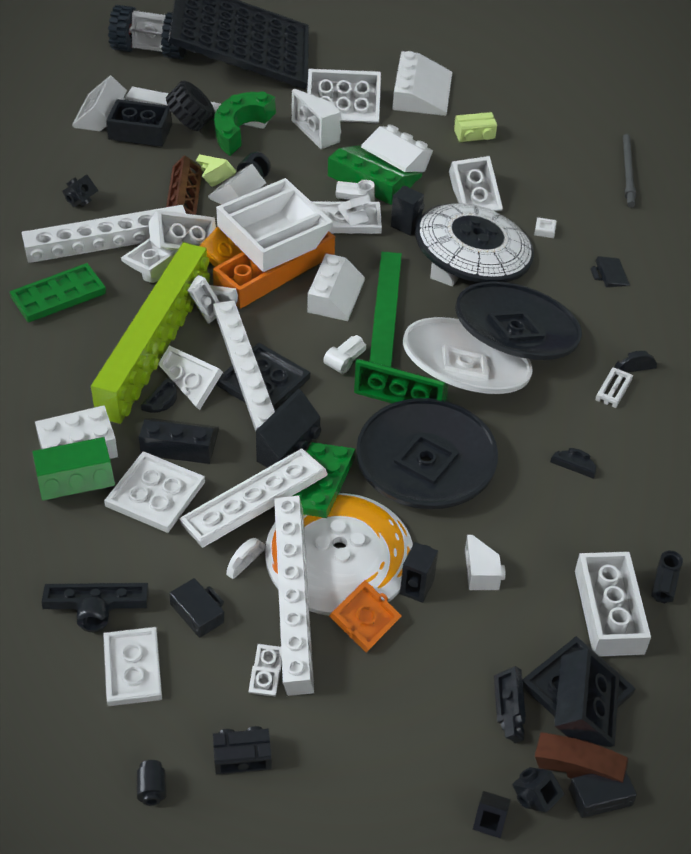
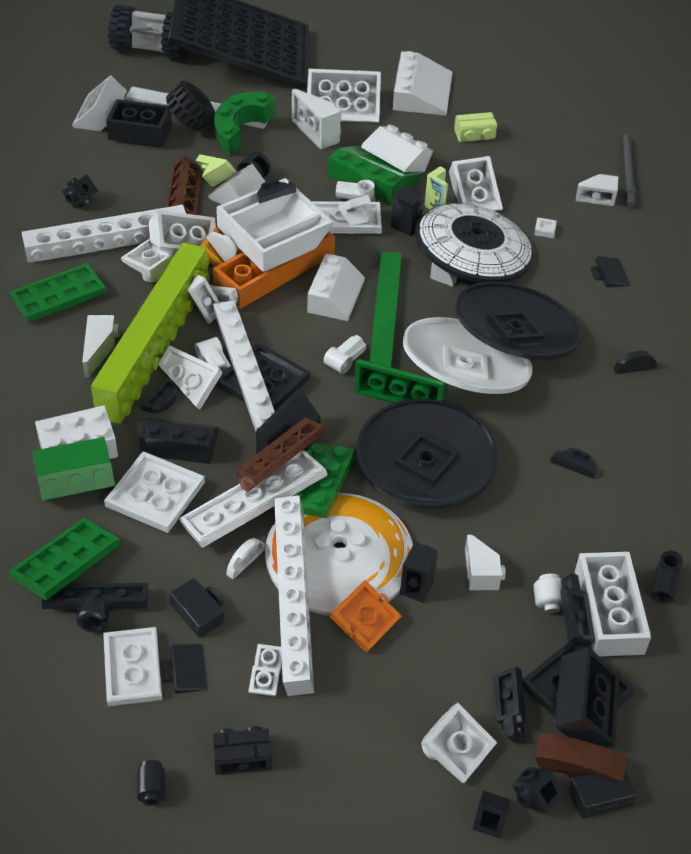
white tile [595,367,633,408] -> none
none -> green plate [9,518,120,600]
none -> white slope [82,315,119,378]
none -> black piece [160,644,207,694]
none -> white piece [195,337,231,373]
none -> white tile [206,232,238,261]
none -> copper fence [235,417,326,492]
none -> black tile [257,179,296,204]
none -> white slope [421,703,497,783]
none -> yellowish green panel [425,166,448,209]
none -> white head [534,574,562,613]
none -> black hinge [560,573,595,645]
none -> white slope [575,174,618,206]

